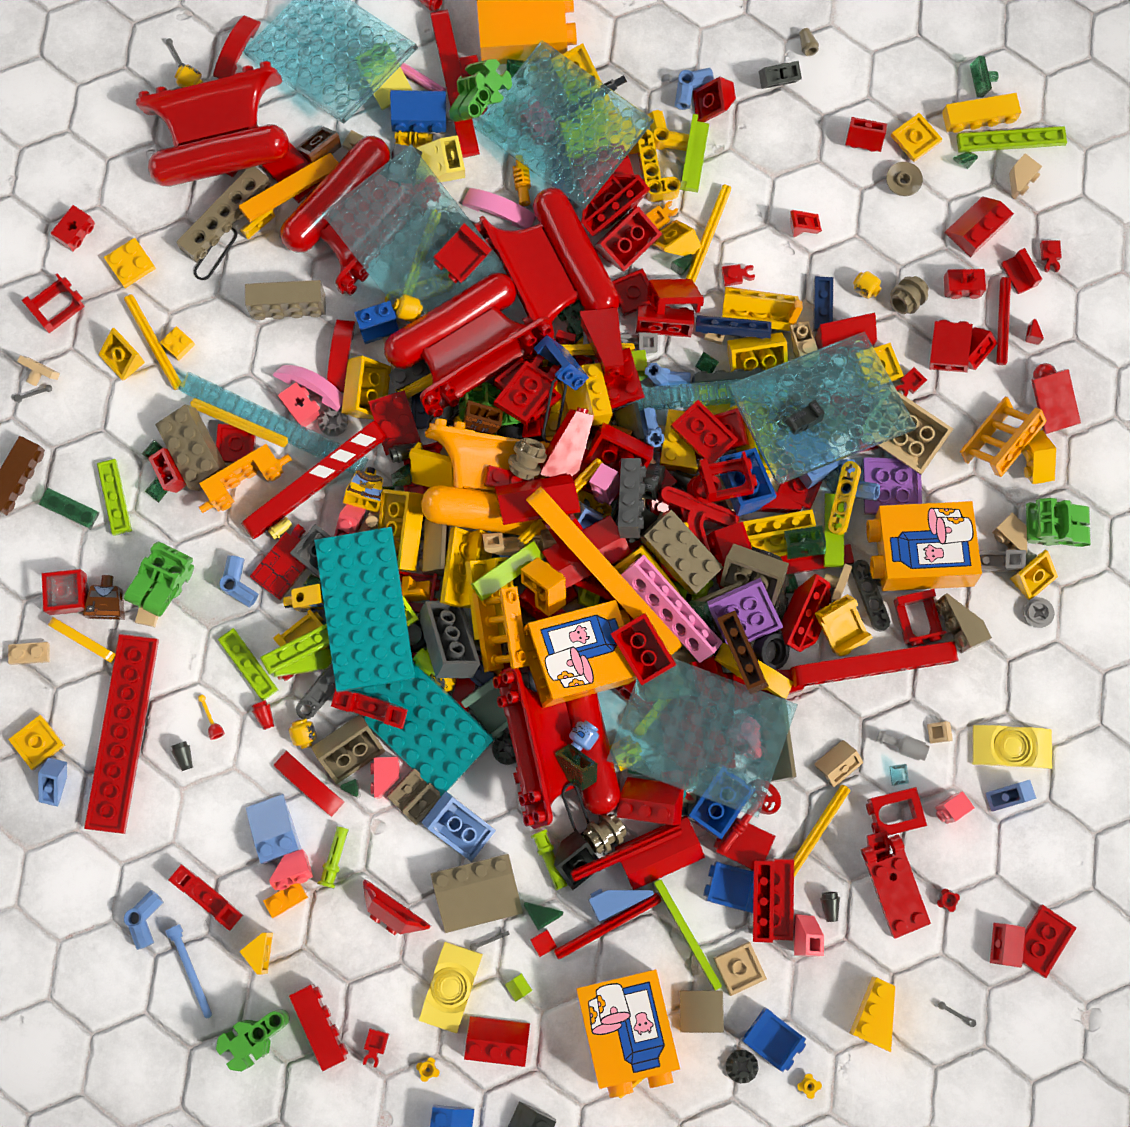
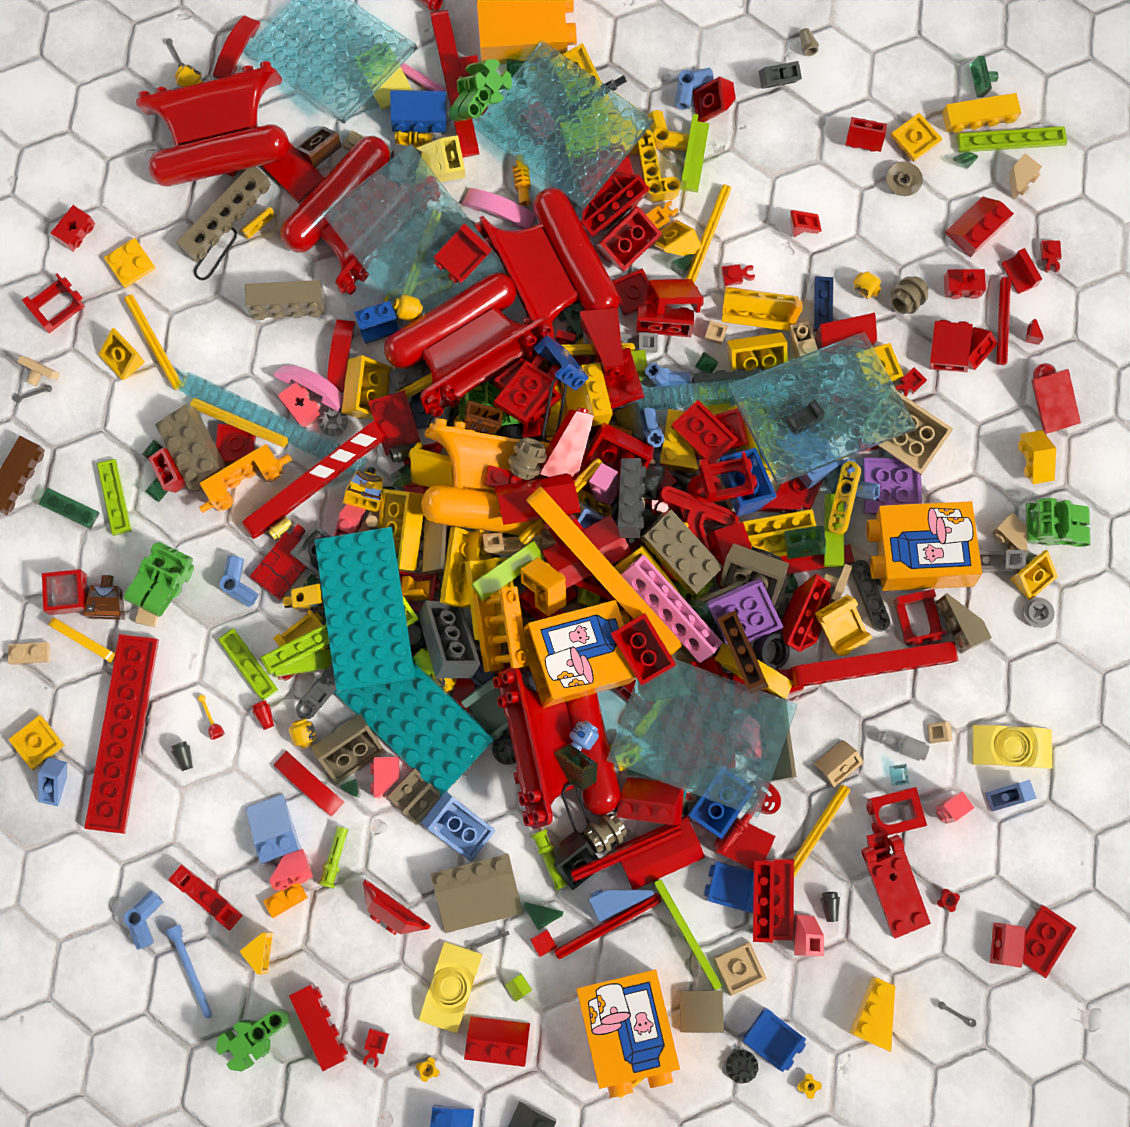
yellow piece [160,326,195,361] -> none
light orange tile [239,153,338,222] -> none
red slope [331,688,408,729] -> none
dark blue plate [695,315,771,339] -> none
light orange fence [960,396,1046,477] -> none

